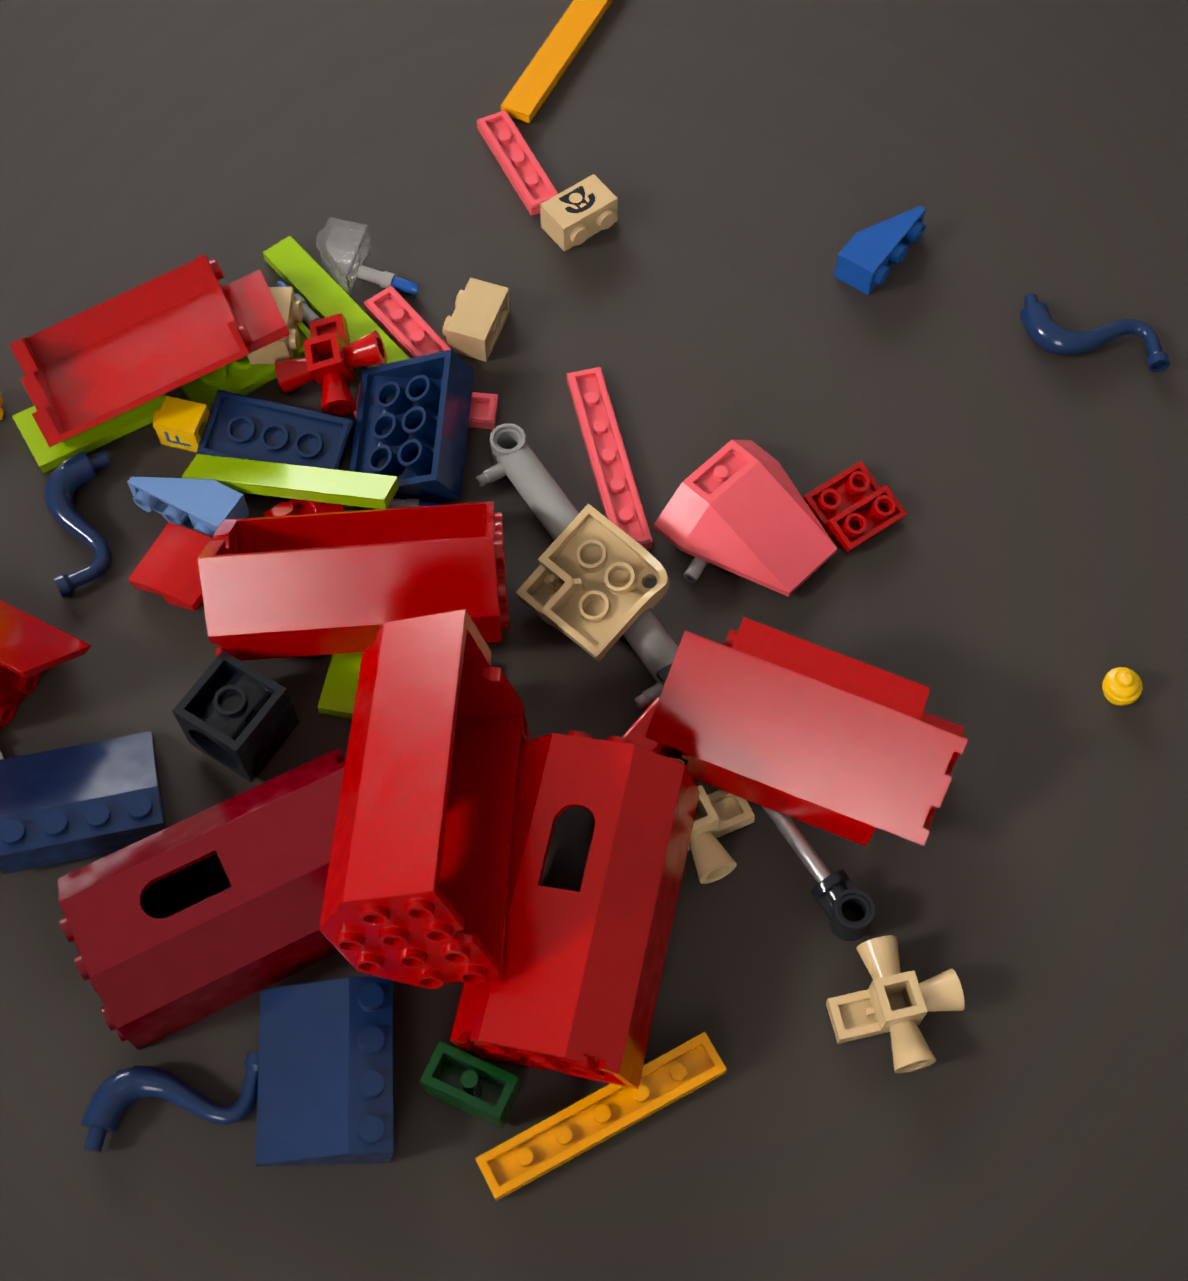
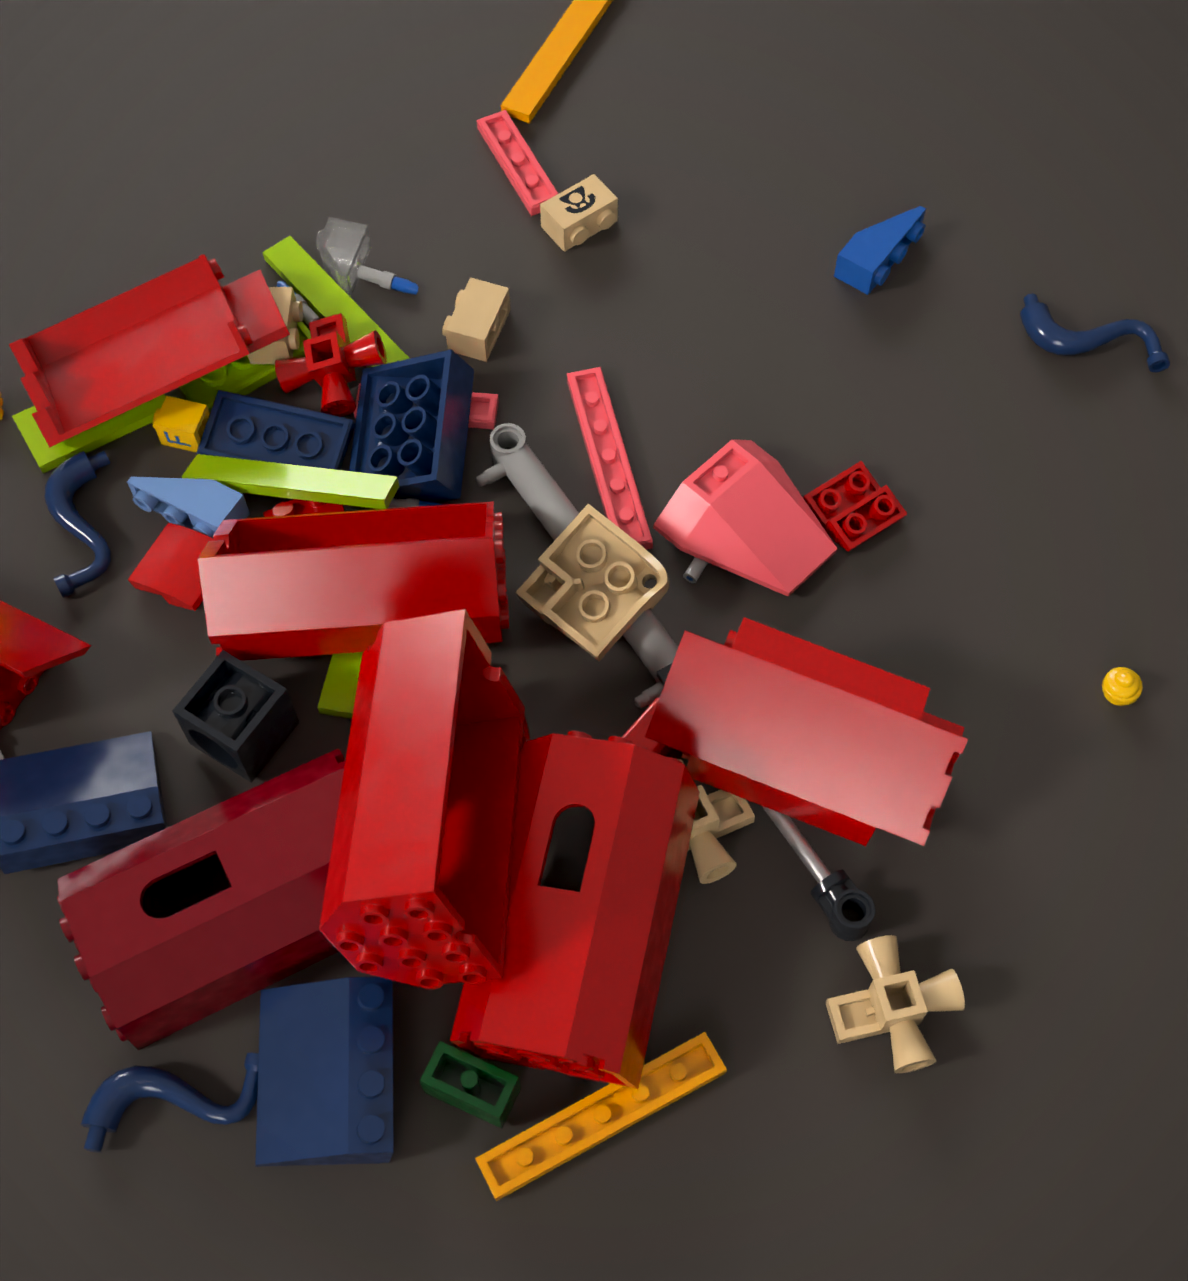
coral tile [364,286,474,379] -> none

